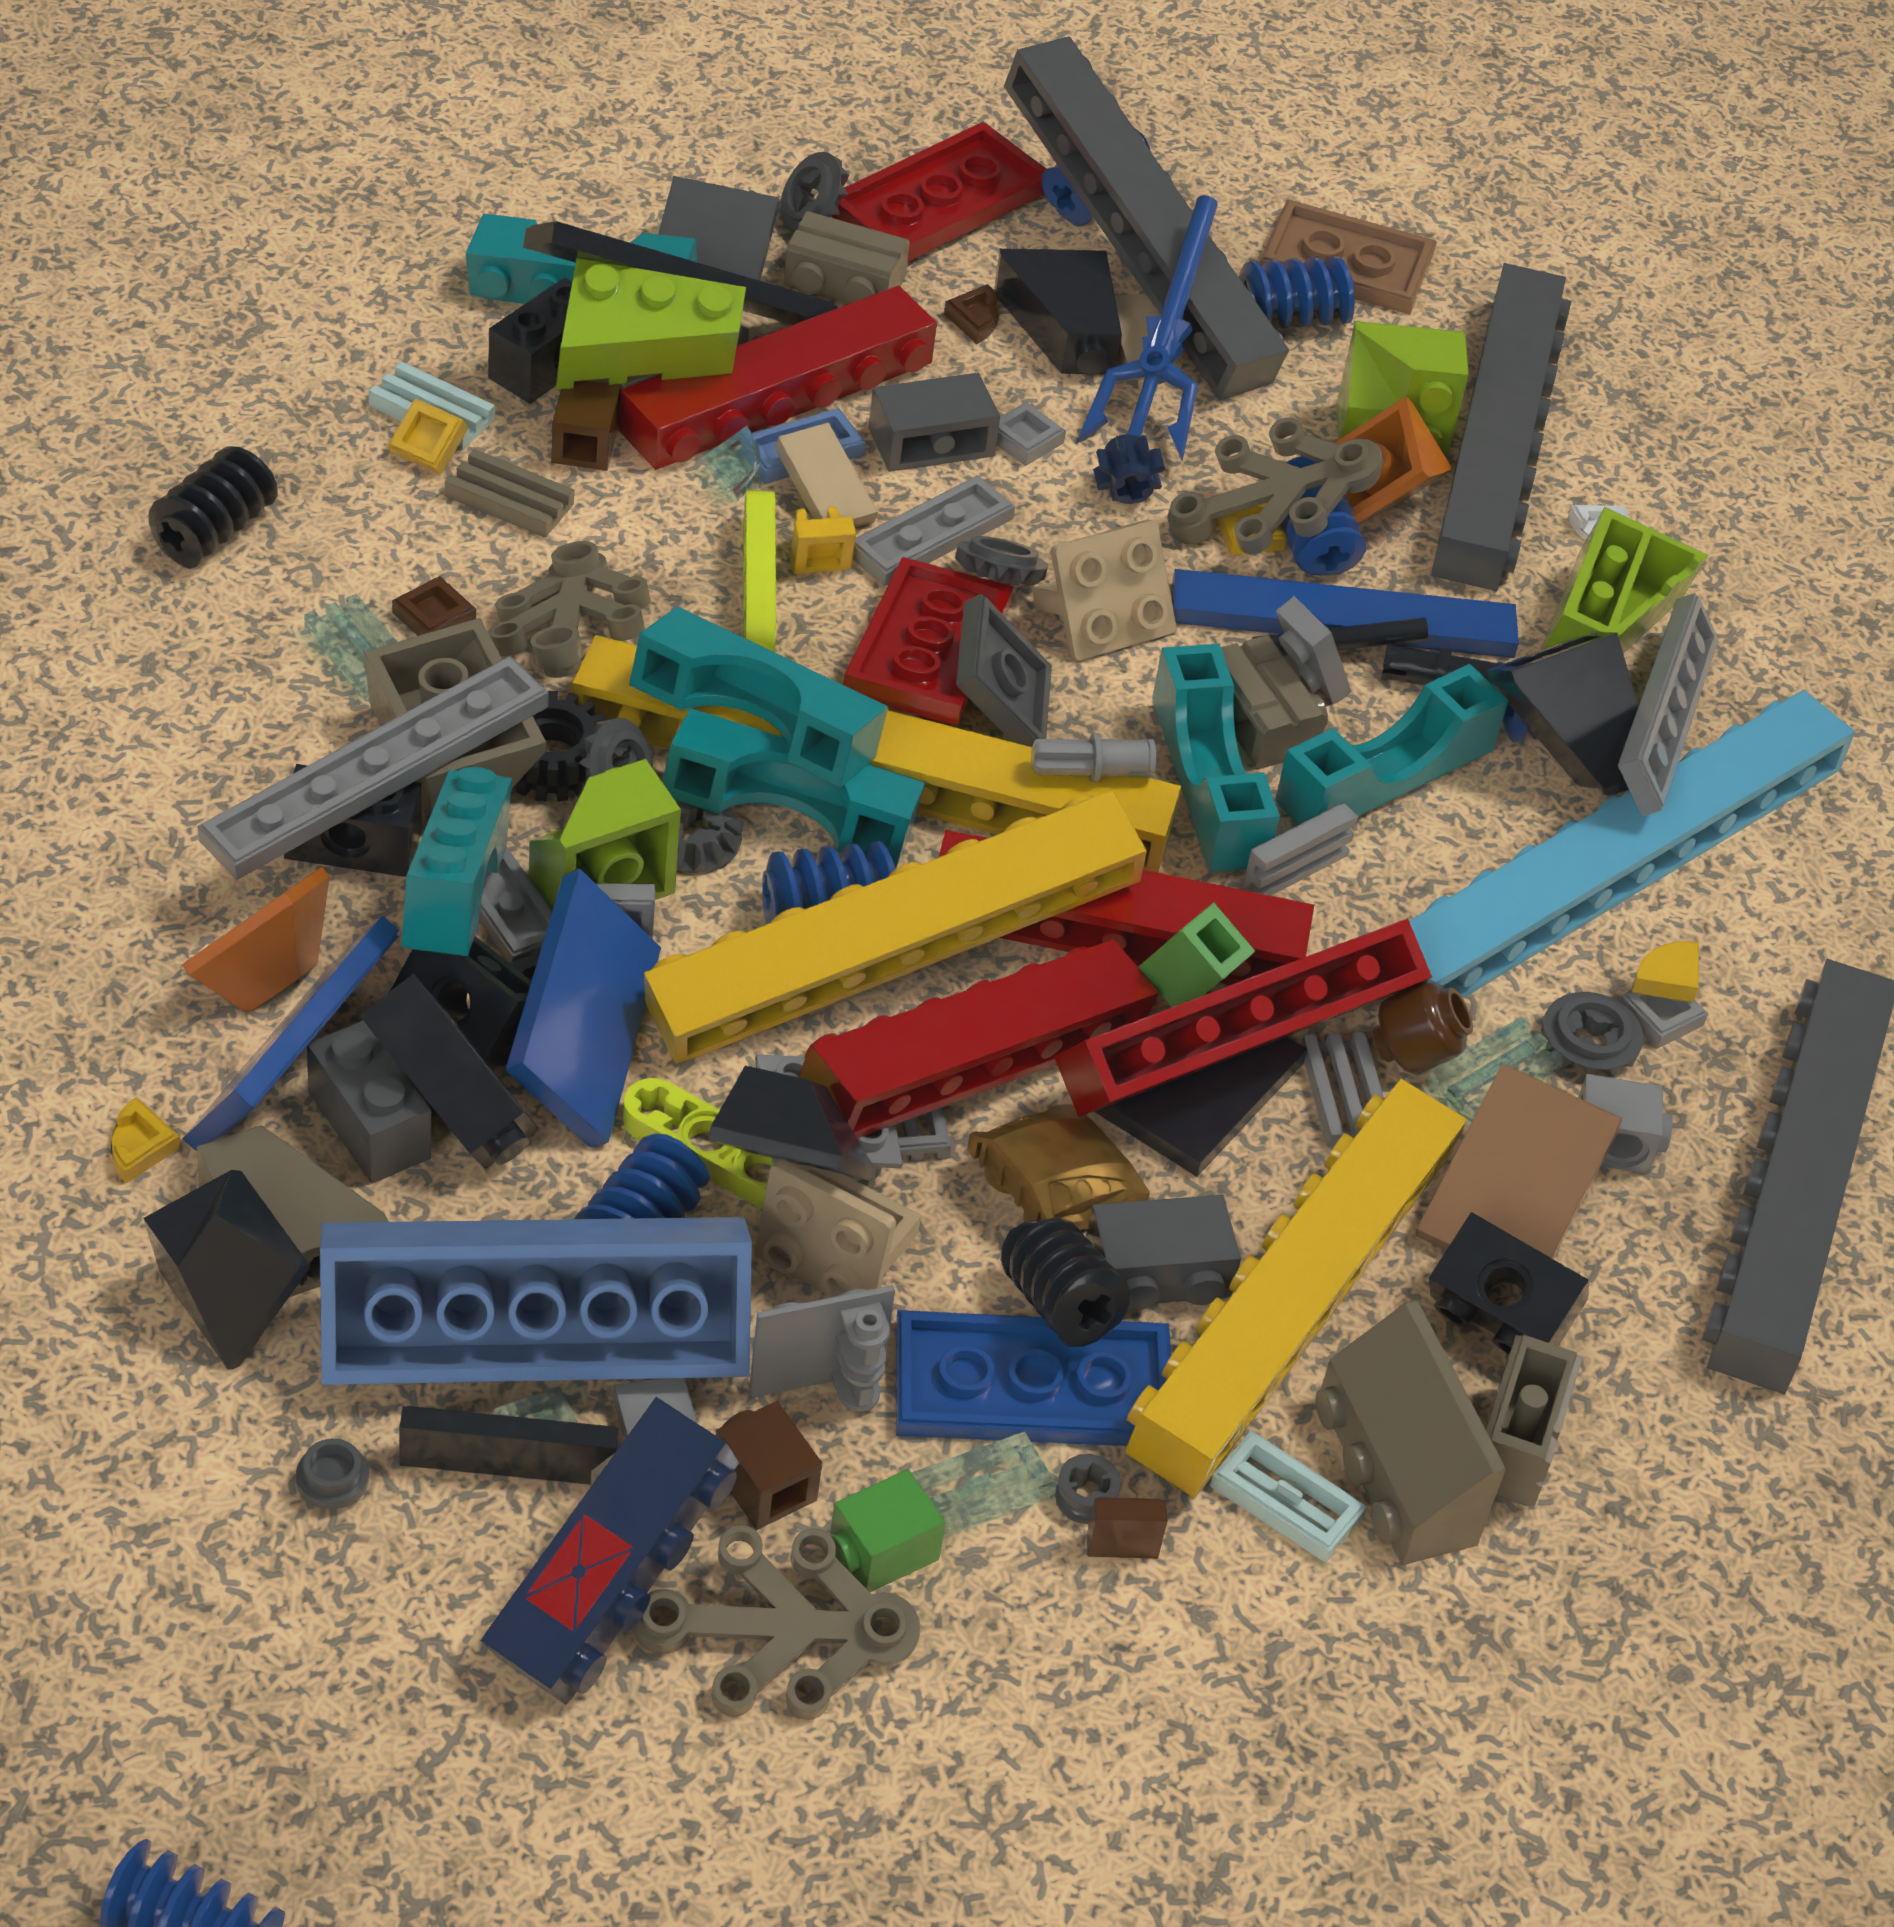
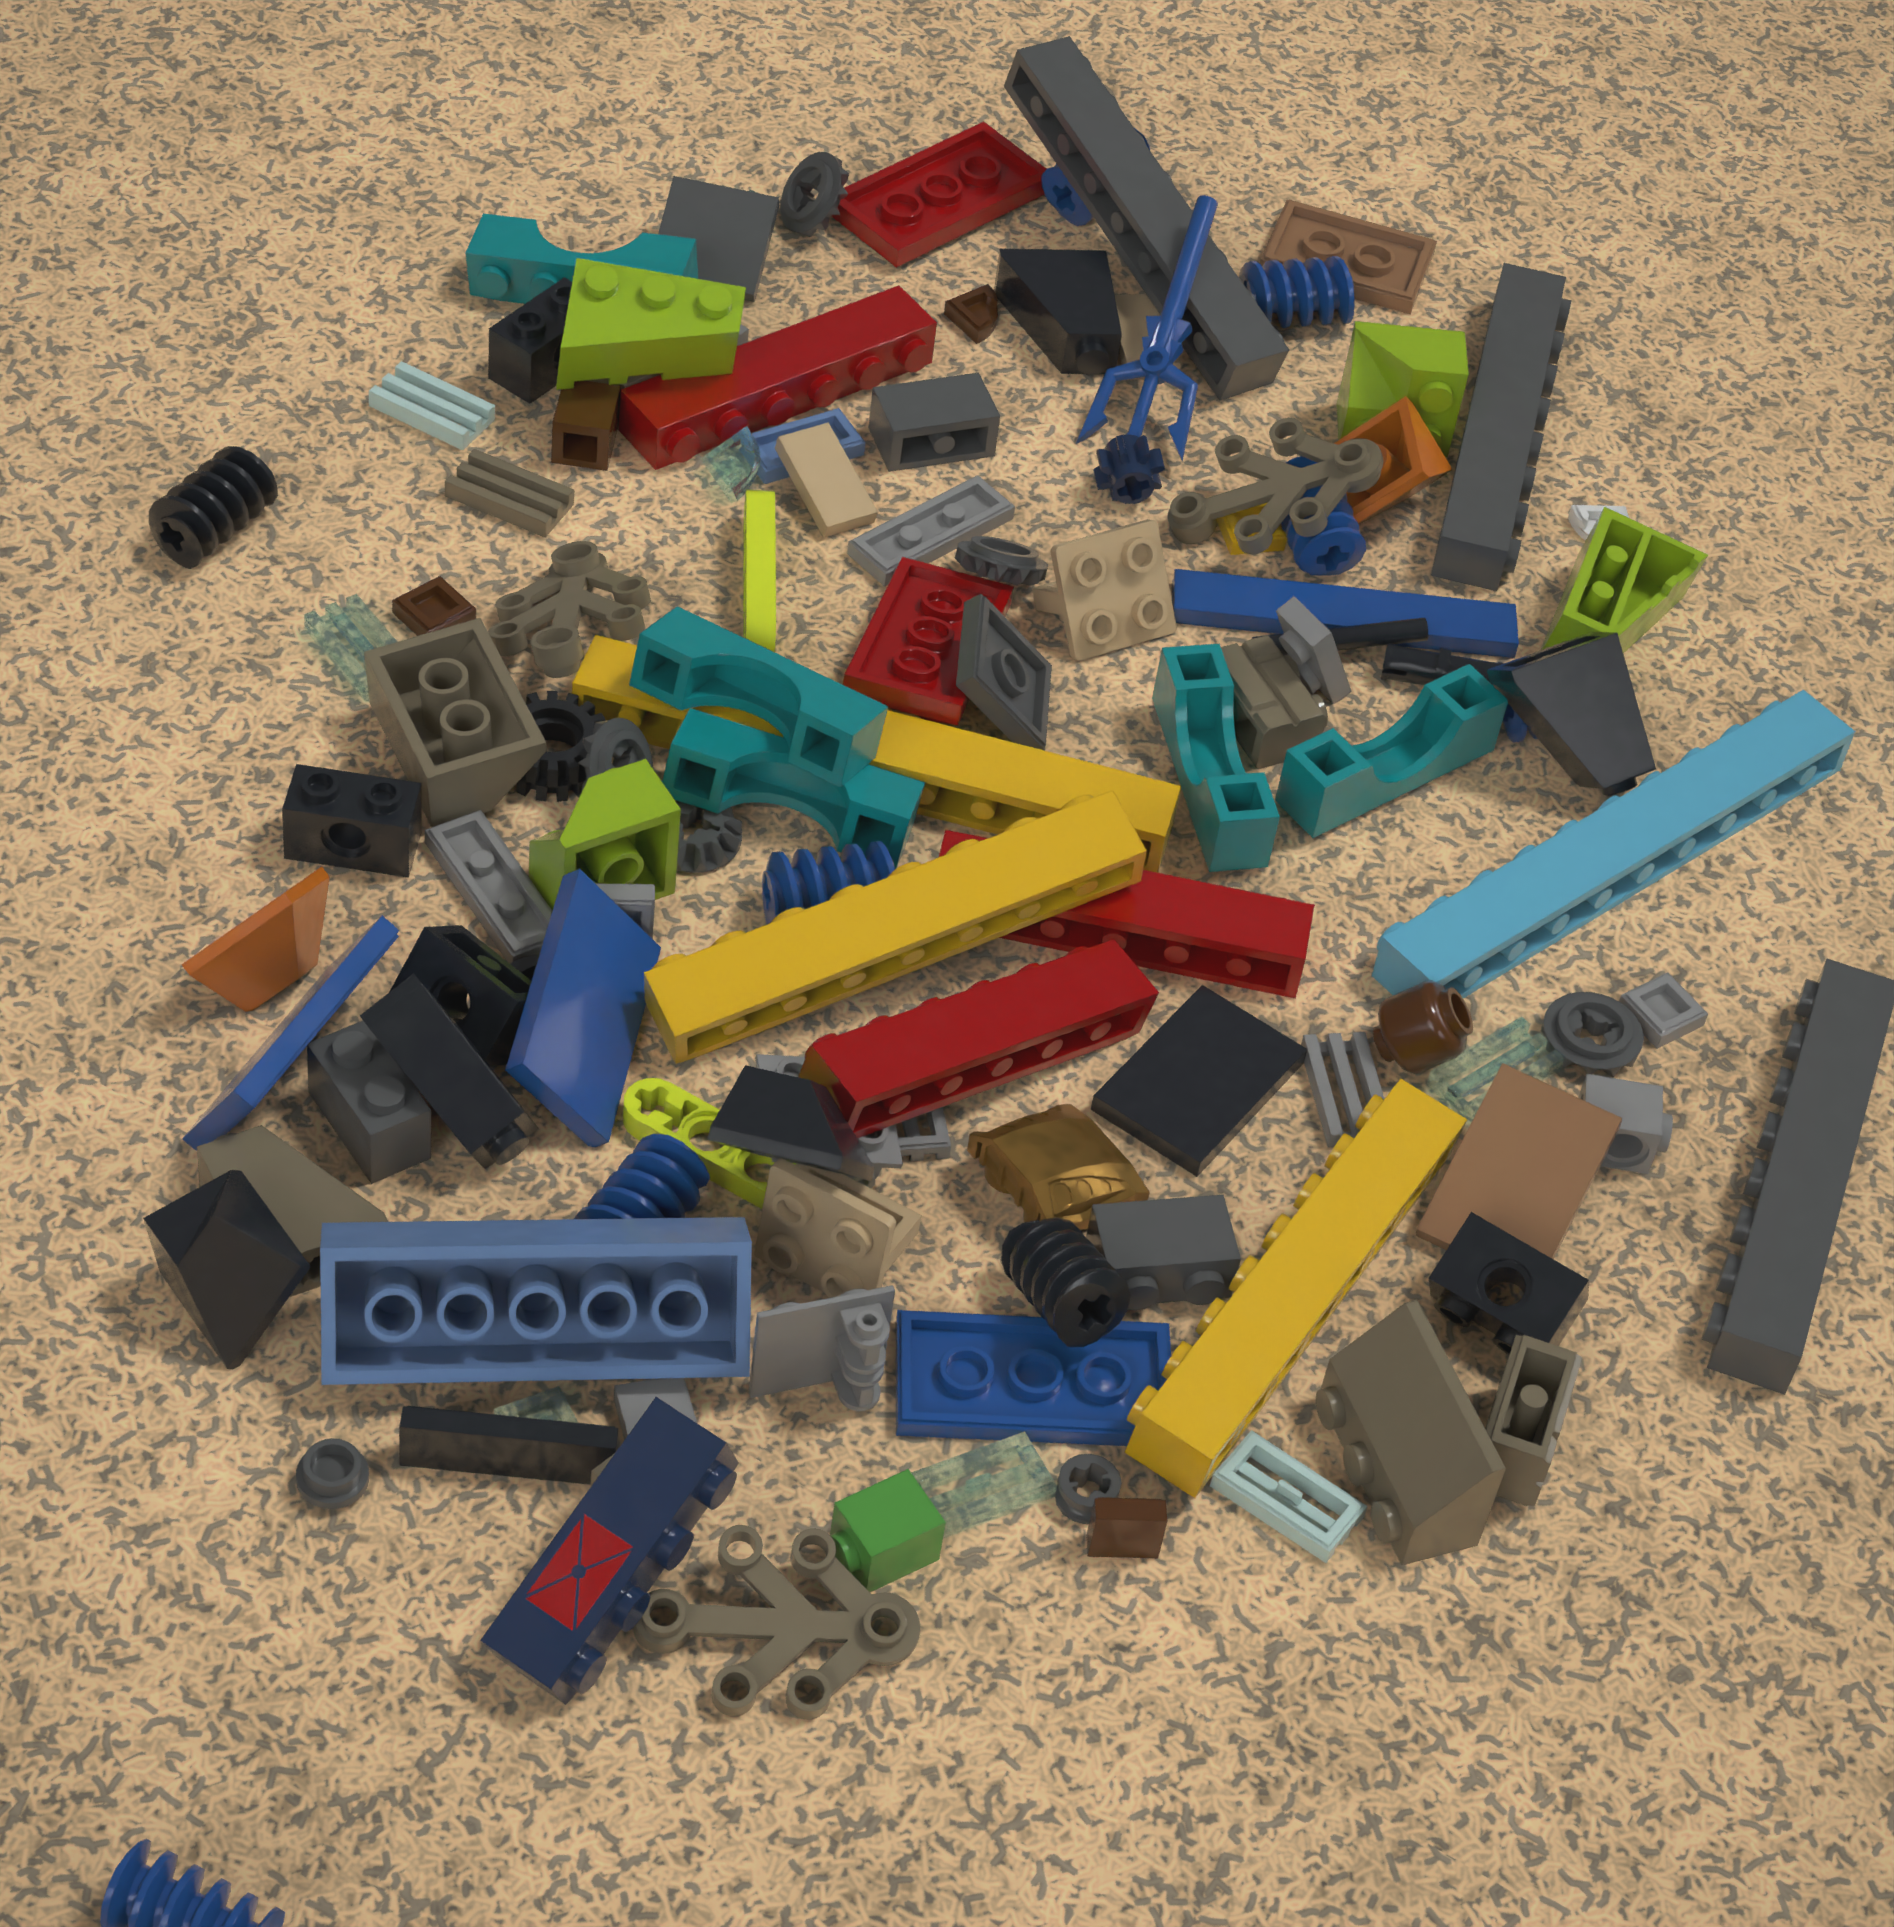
yellow tile [111,1096,180,1183] -> none
light grey tile [197,656,549,880] -> none
yellow tile [387,398,469,475] -> none
teal arch [401,767,512,956] -> none
black tile [523,221,838,325] -> none
reddish brown brick [716,1401,822,1530] -> none
dark tan brick [783,211,910,304] -> none
yellow tile [790,506,856,574] -> none
light grey tile [996,402,1066,466] -> none
light grey axle [1031,733,1156,782] -> none
red brick [1054,918,1432,1117] -> none
bright green brick [1138,903,1256,1007] -> none
light grey tile [1242,803,1358,896] -> none
light grey tile [1618,593,1719,816] -> none
yellow tile [1631,941,1699,1003] -> none

